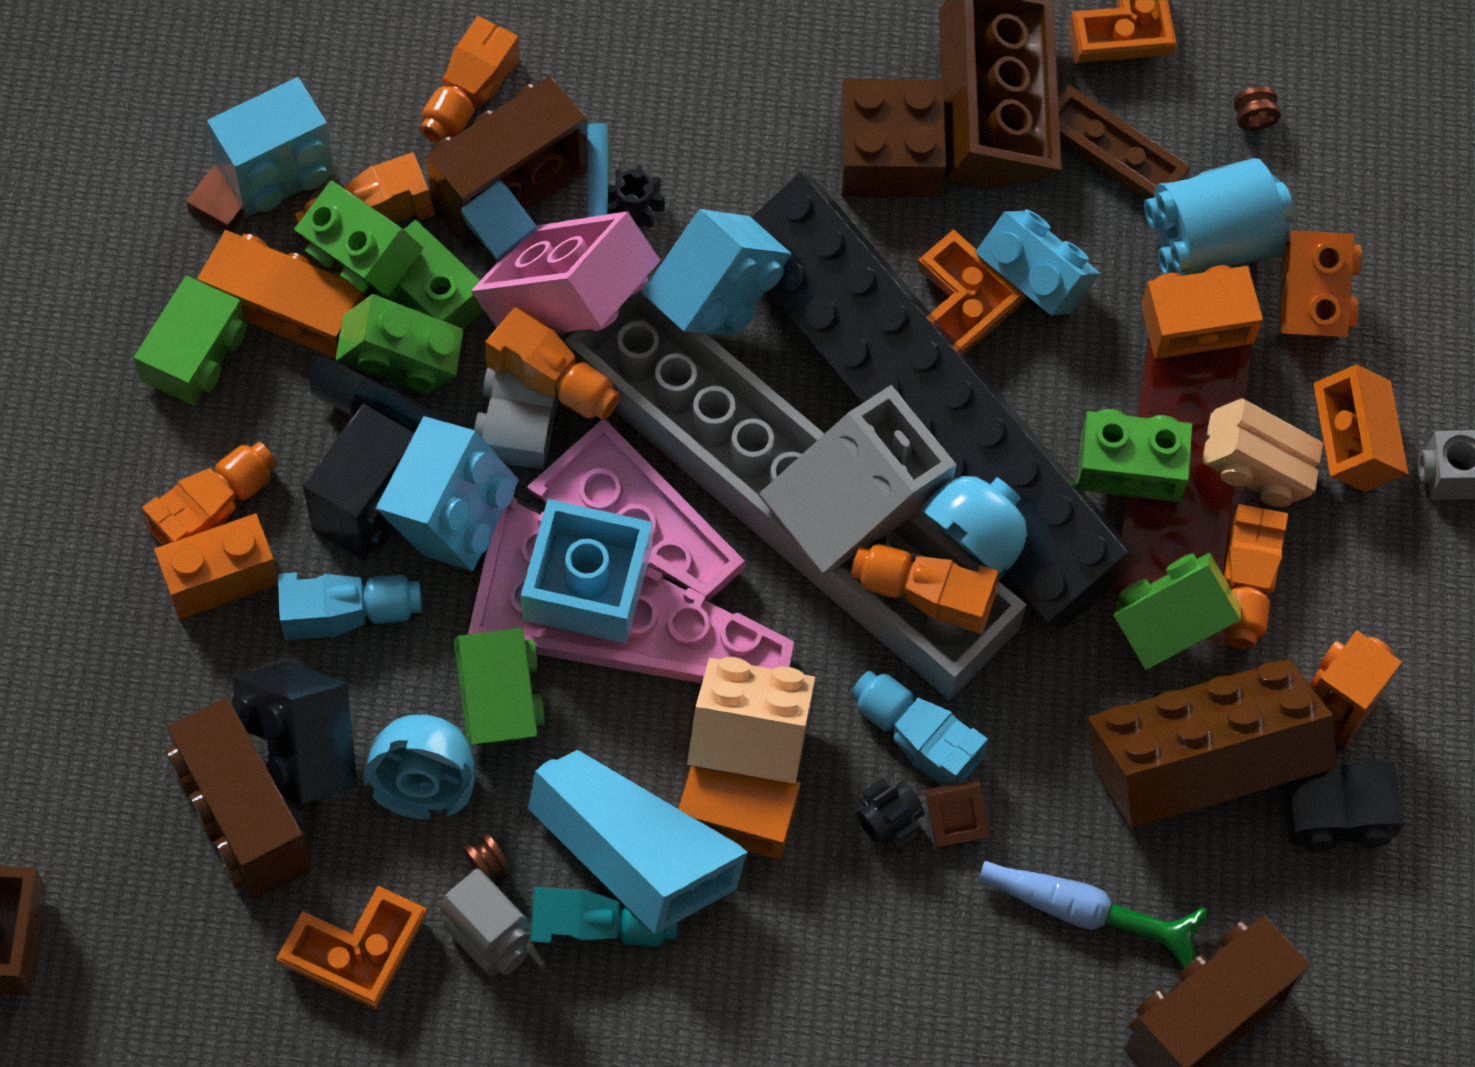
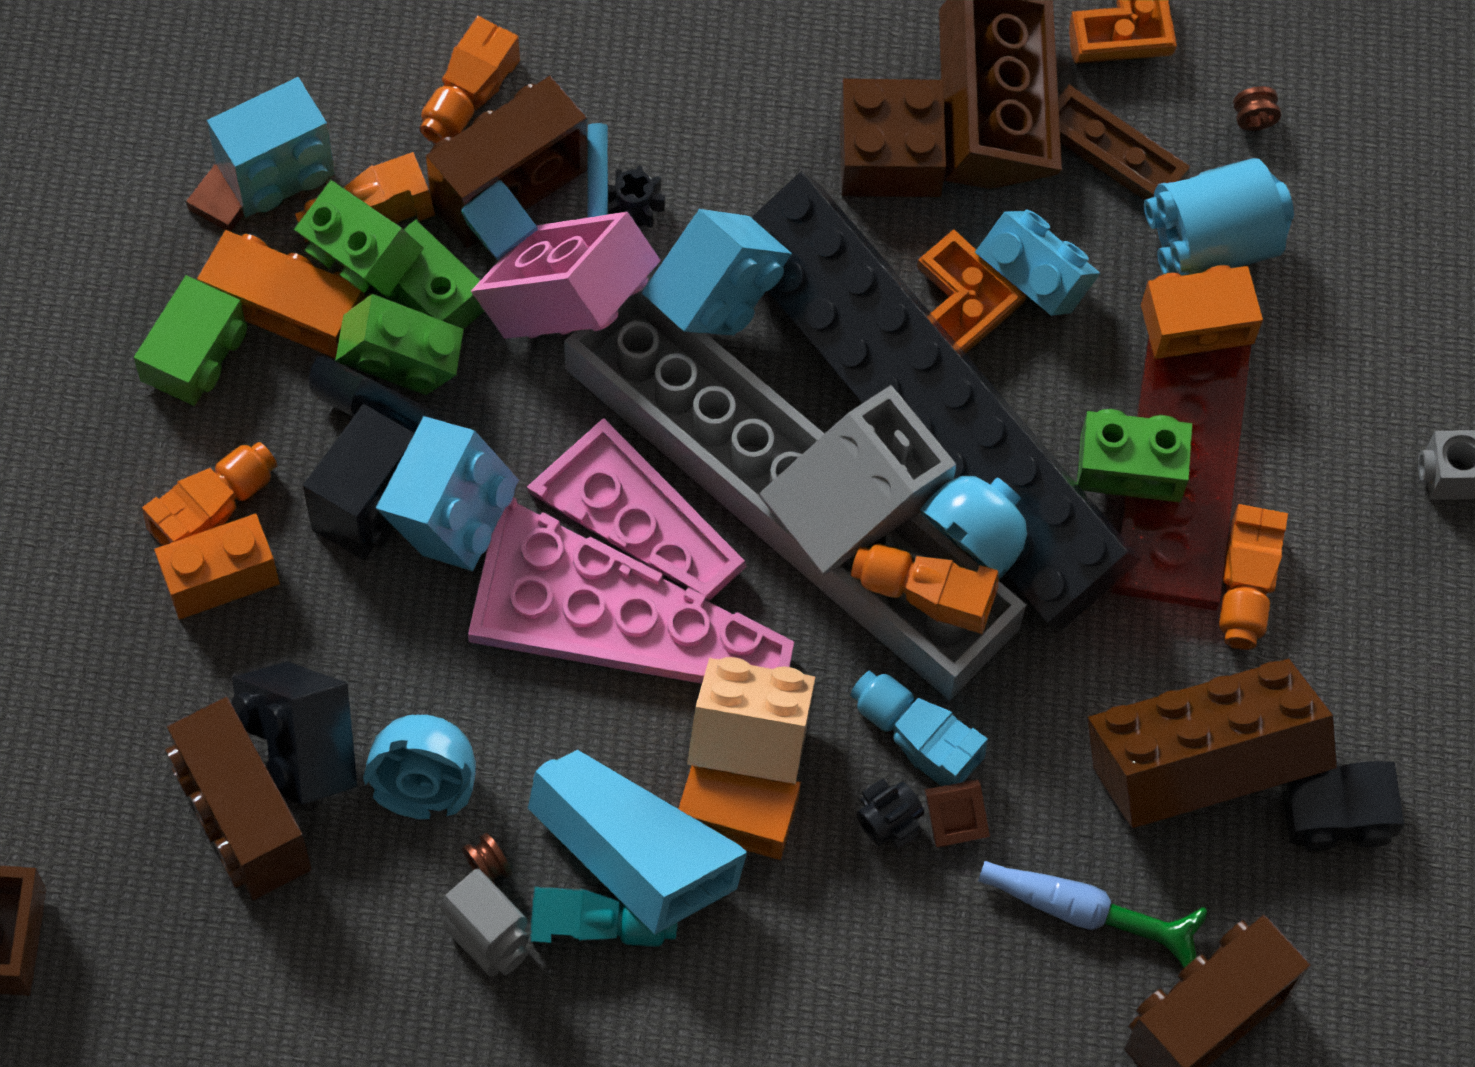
orange brick [276,886,428,1010] -> none
medium azure piece [278,572,422,640] -> none
bright green brick [454,628,544,747] -> none
light grey brick [474,367,559,470] -> none
orange piece [485,307,621,420] -> none
medium azure brick [521,499,653,644] -> none
bright green brick [1114,552,1241,670] -> none
light nougat brick [1202,398,1323,507] -> none
orange brick [1278,230,1362,337] -> none
orange brick [1309,630,1402,748] -> none
orange brick [1313,364,1409,492] -> none

